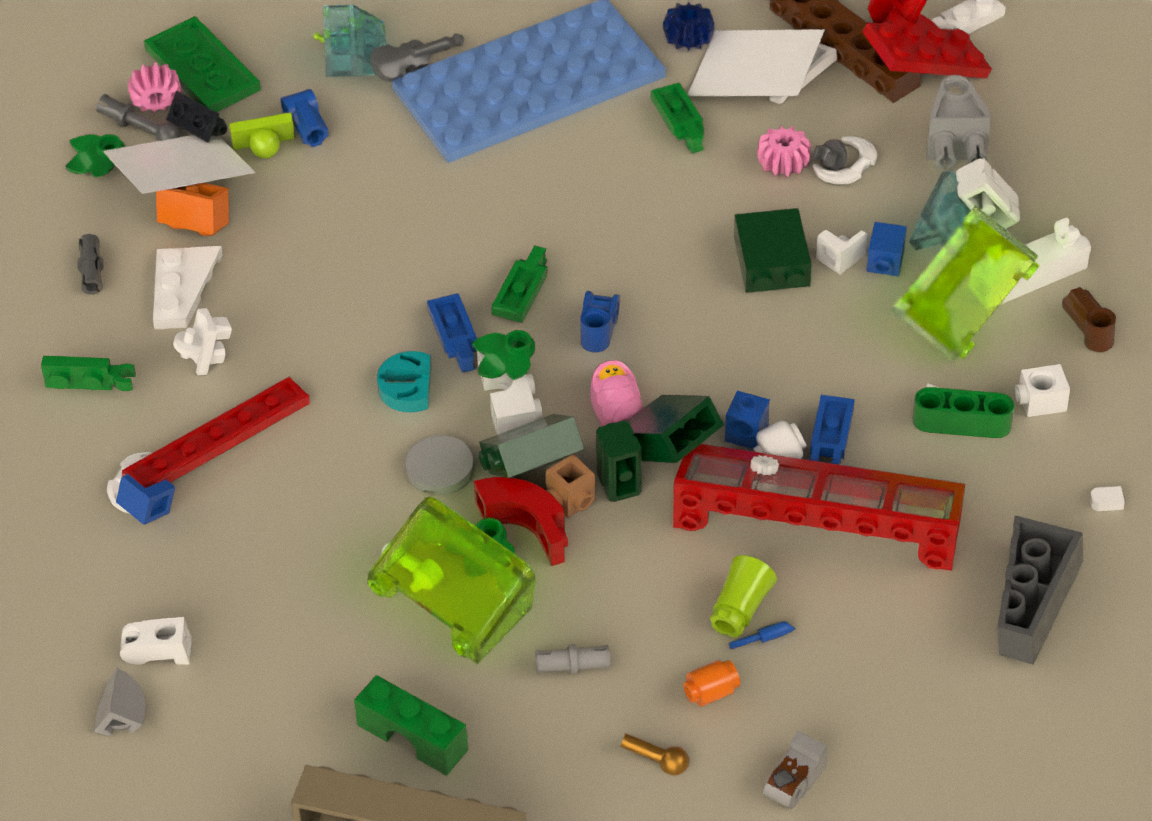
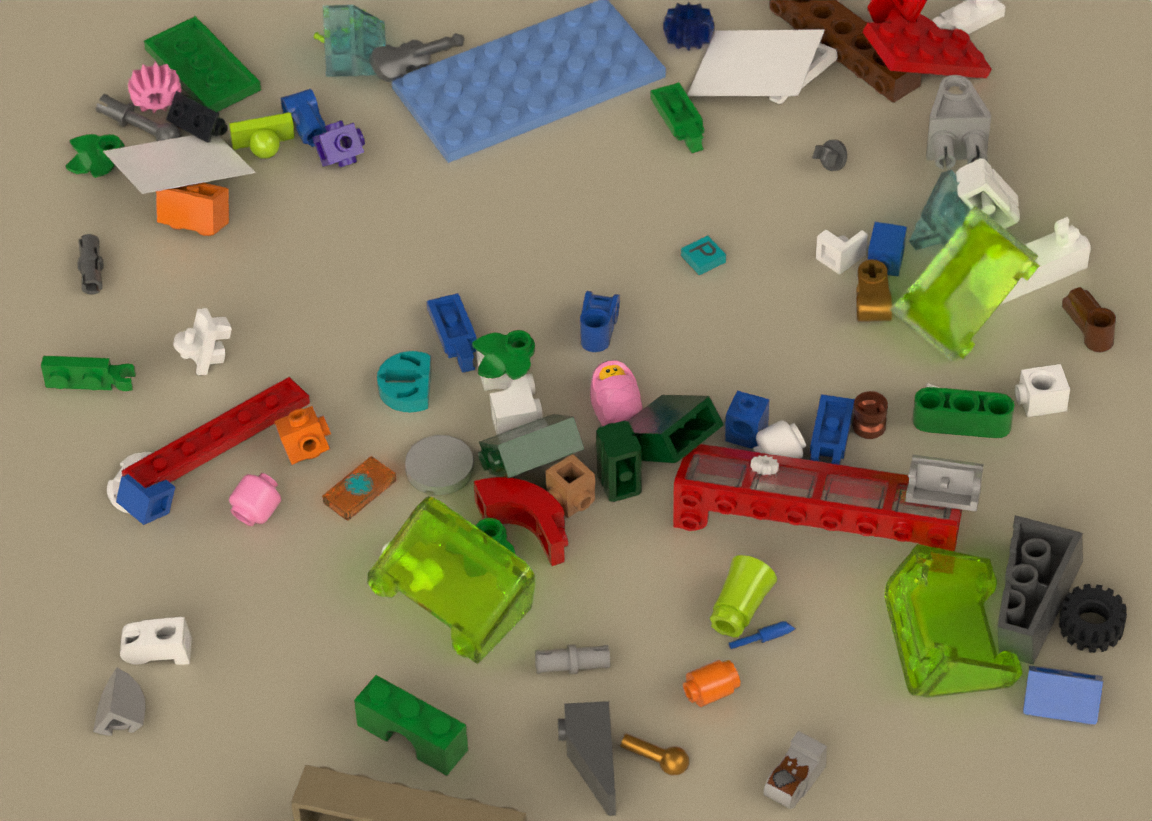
white wing [153,246,223,329] -> none
green hinge [491,245,548,323] -> none
dark green brick [734,208,811,293] -> none
bright pink gear [757,125,811,178] -> none
white piece [813,136,877,184] -> none
white piece [1089,486,1125,512] -> none
none -> bright pink head [229,473,281,526]
none -> orange brick [274,406,331,465]
none -> brick [312,120,365,168]
none -> clear orange tile [322,456,396,521]
none -> dark grey slope [558,701,616,816]
none -> teal tile [681,235,726,276]
none -> copper wheel [852,391,888,439]
none -> pearl gold piece [856,259,892,322]
none -> clear neon green windscreen [884,544,1023,698]
none -> light grey hinge [905,455,984,512]
none -> panel [1023,665,1103,725]
none -> black tyre [1059,584,1127,653]

